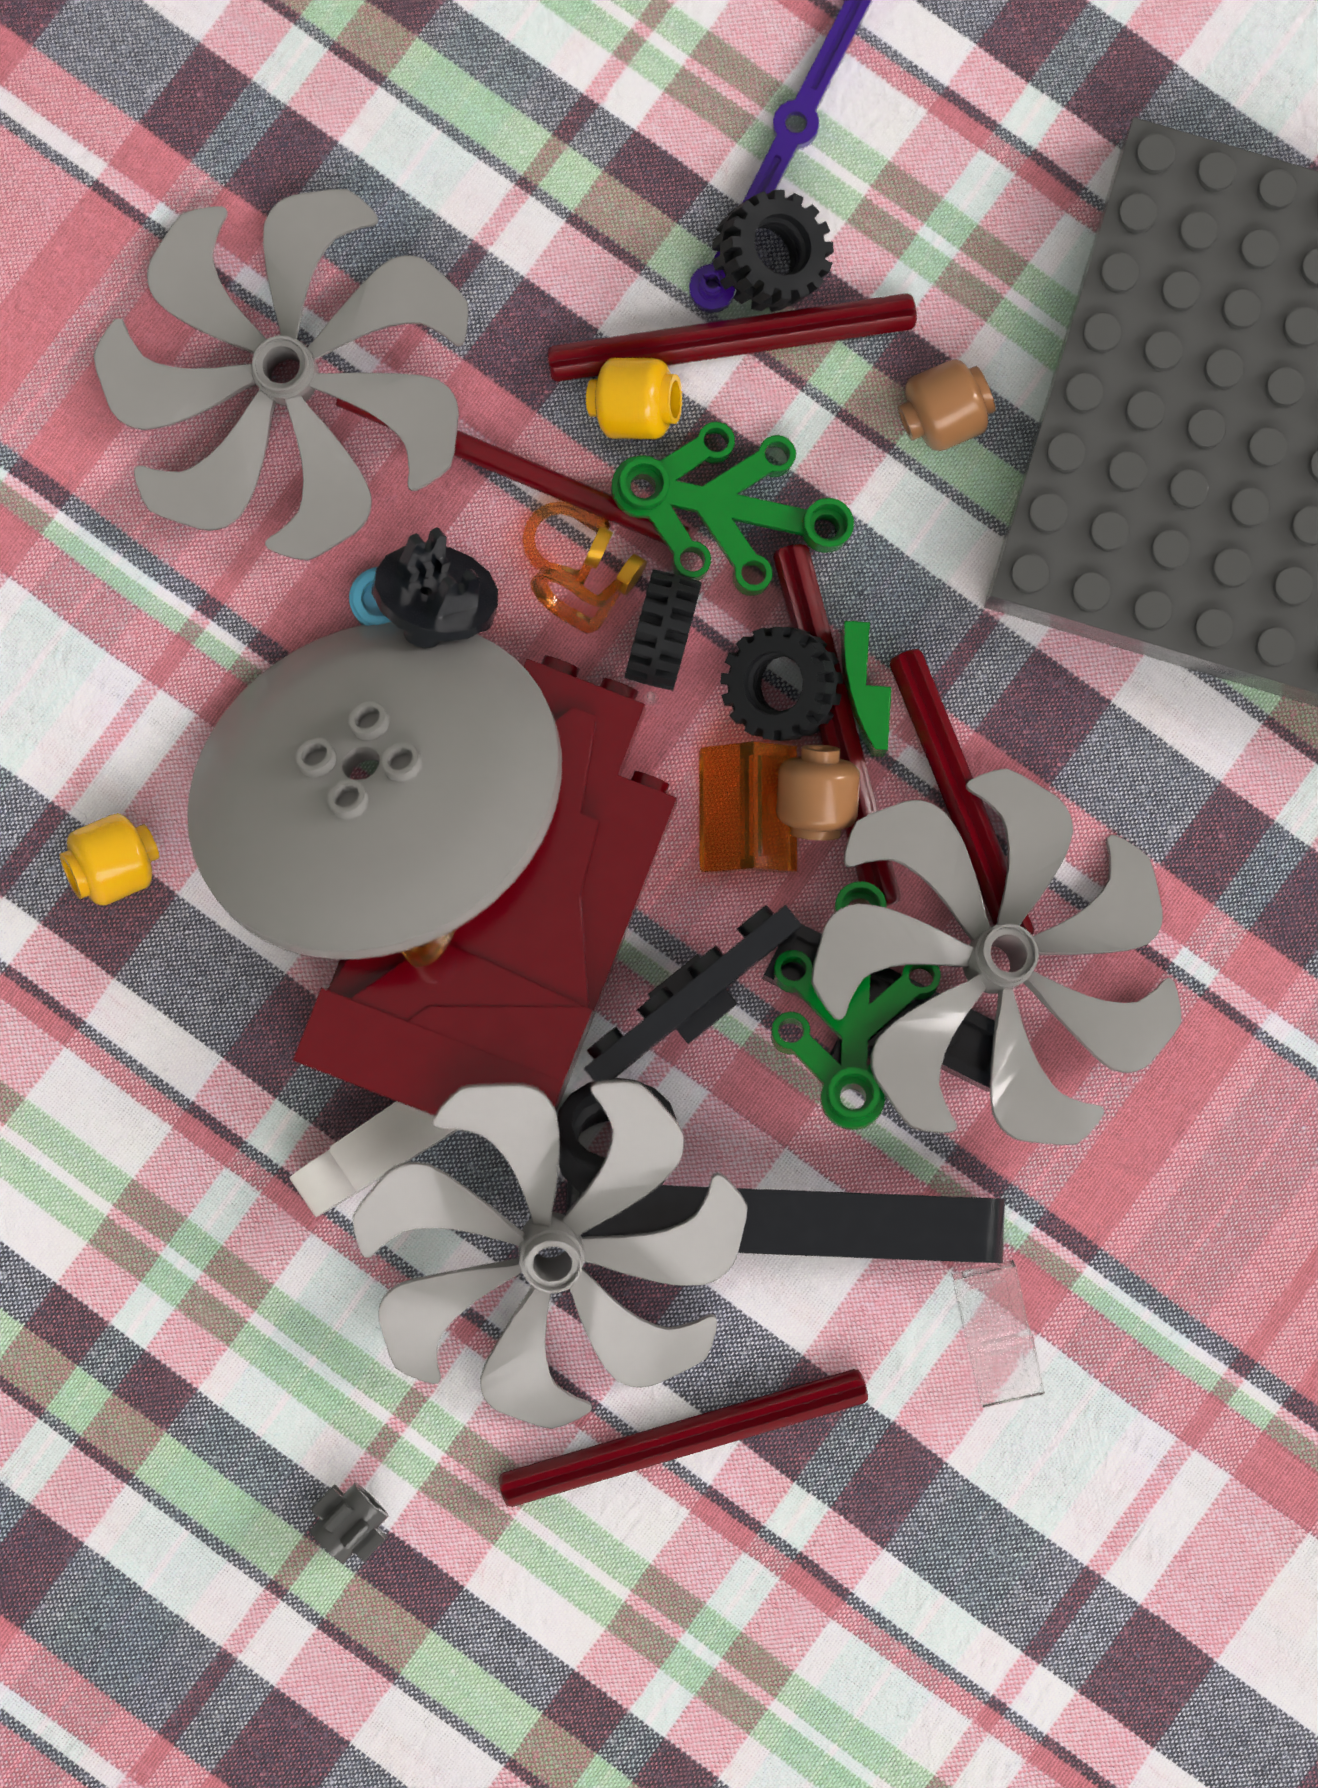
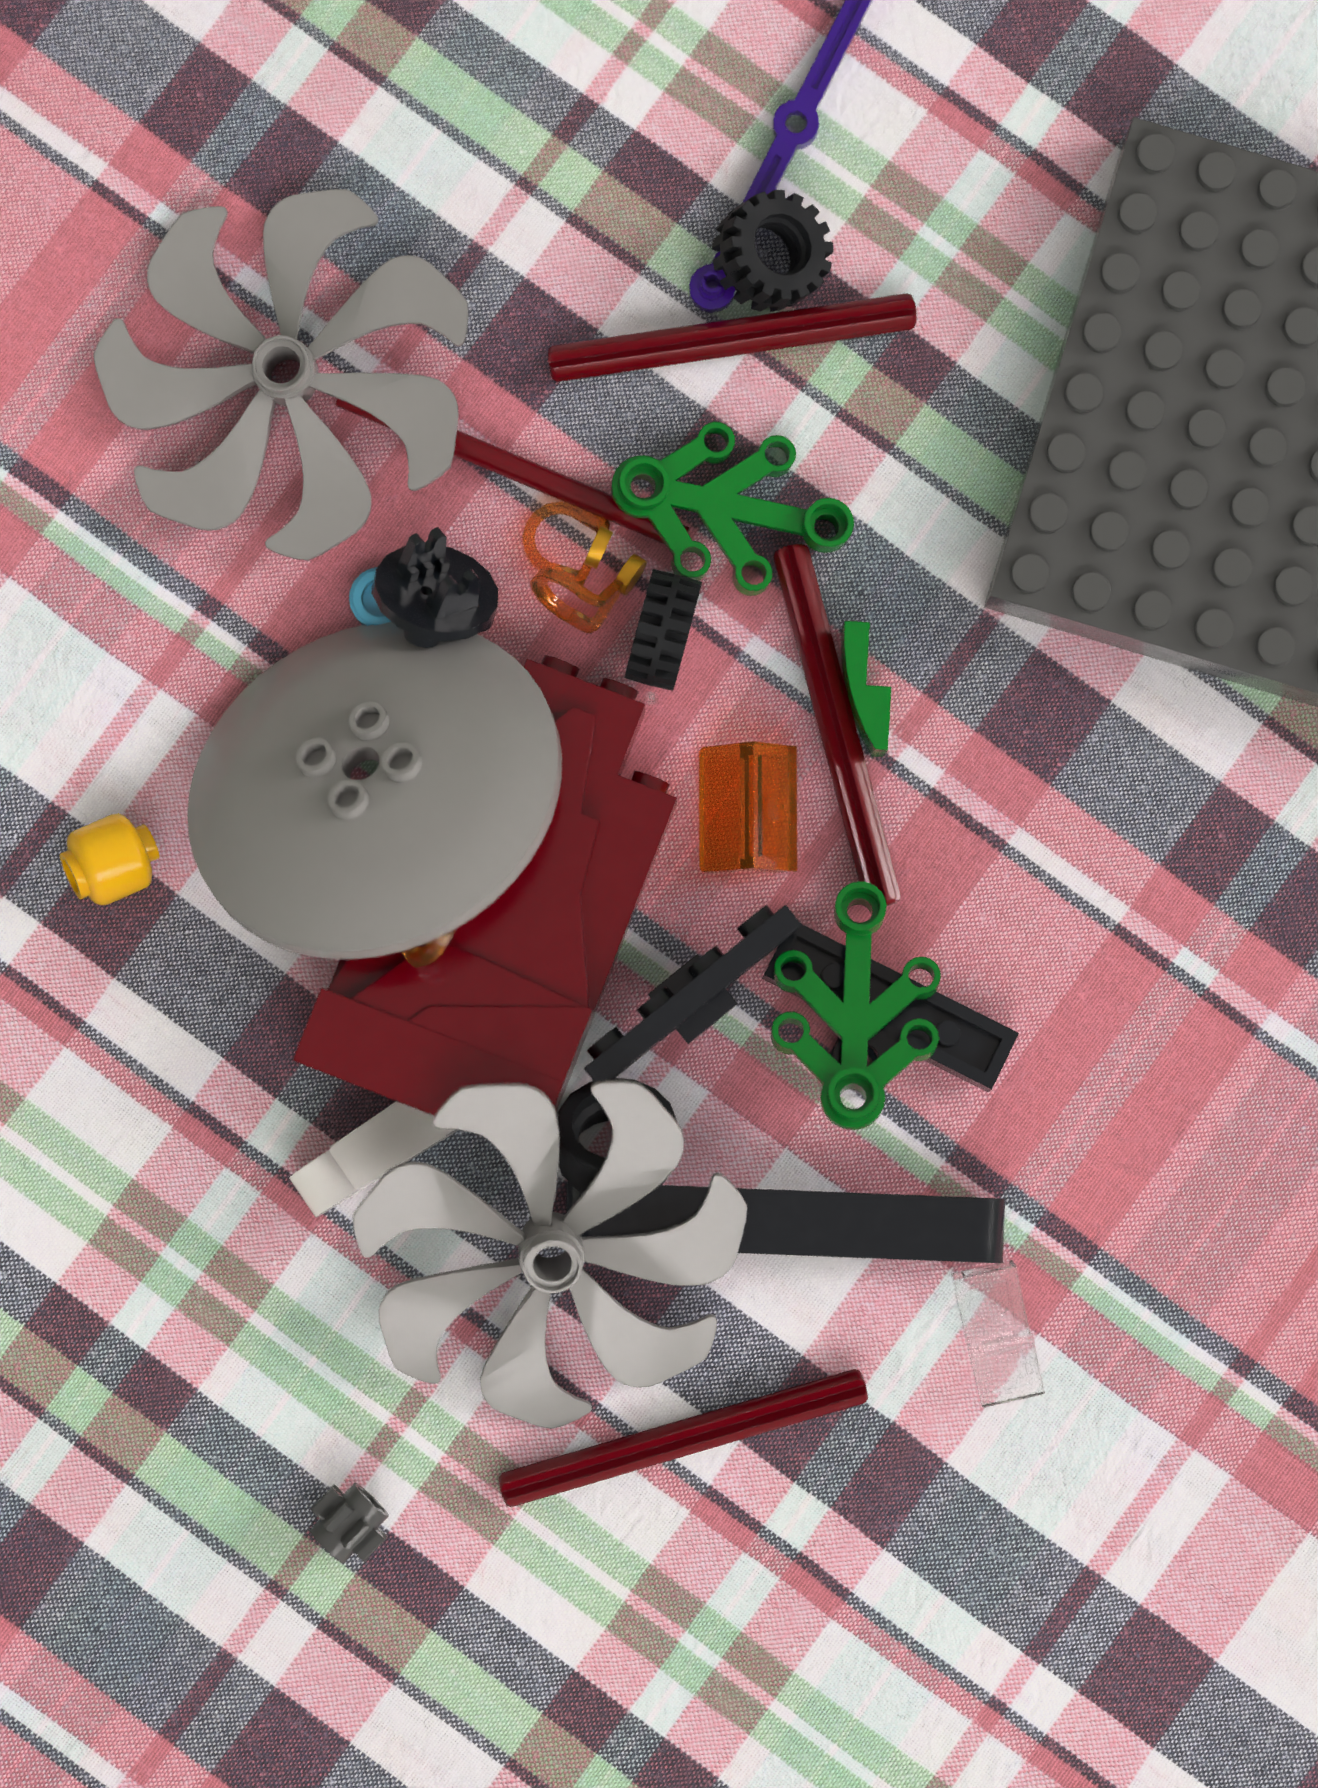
yellow head [586,358,682,439] -> none
black tyre [720,627,843,741] -> none
medium nougat head [776,745,861,840] -> none
light grey piece [811,768,1181,1145] -> none
dark red axle [890,649,1034,935] -> none
medium nougat head [897,359,996,451] -> none

